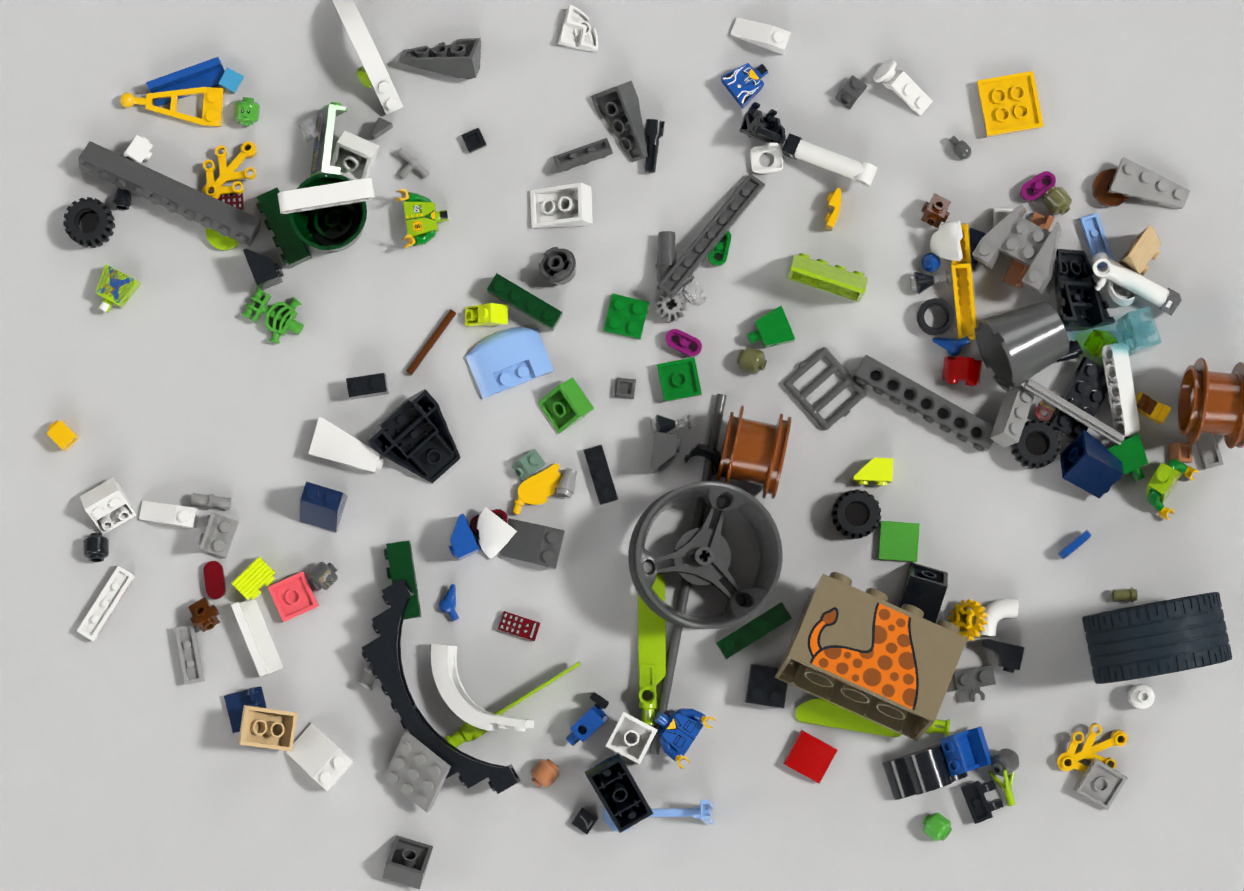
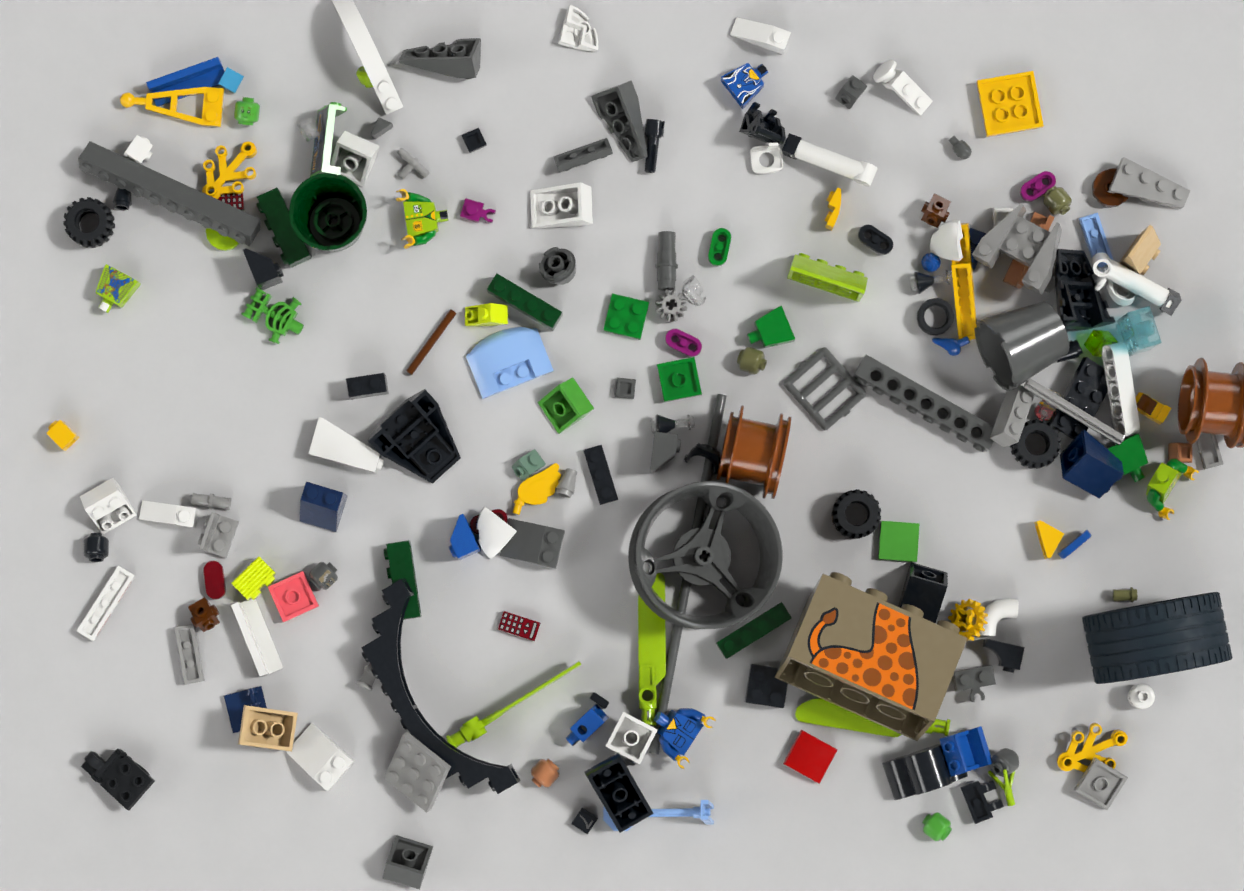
white beam [277,178,375,214] -> none
white arch [431,643,535,732] -> none
blue animal [438,584,459,622] -> none
dark grey tile [657,174,765,299] -> none
neon yellow slope [852,458,893,486] -> none
red cylinder [942,356,982,386] -> none
none -> black plate [81,748,155,811]
none -> magenta plate [460,198,496,223]
none -> black plate [858,225,893,255]
none -> yellow slope [1034,520,1064,559]

